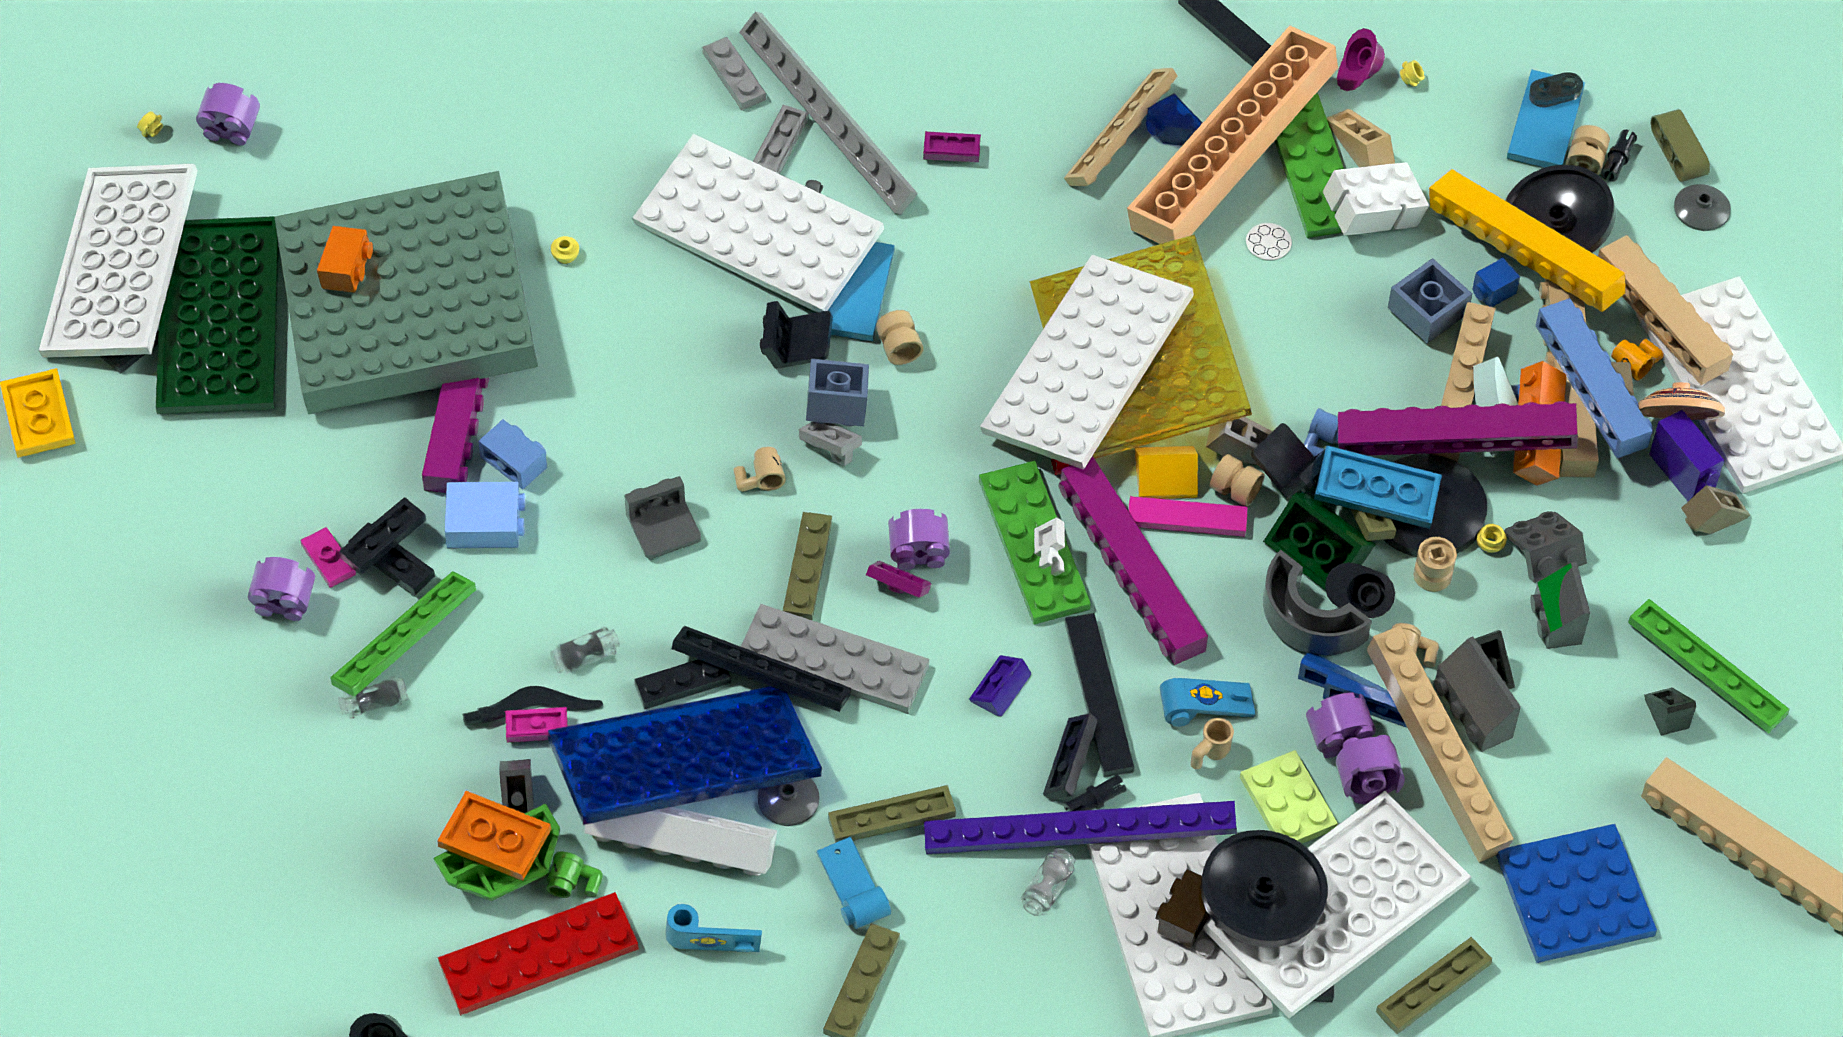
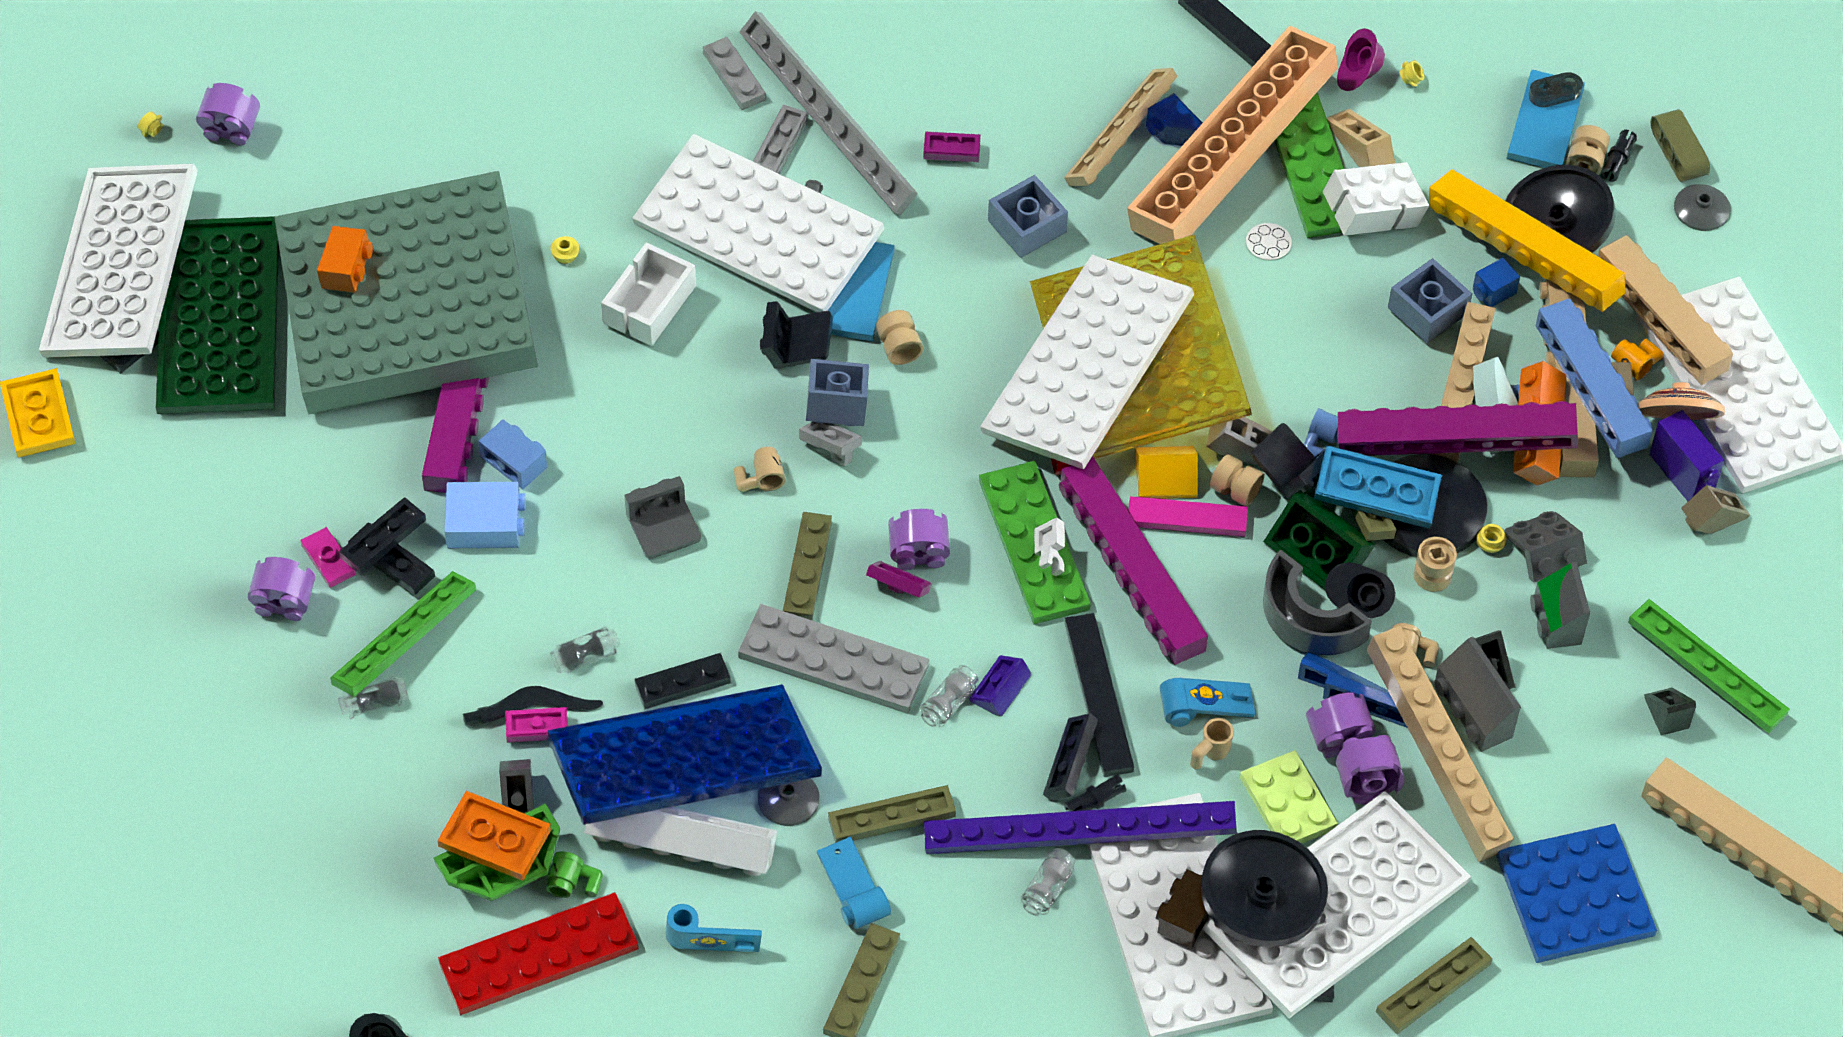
black tile [671,626,852,712] -> none
none -> white piece [601,242,696,346]
none -> clear piece [920,665,978,727]
none -> sand blue brick [988,175,1068,258]

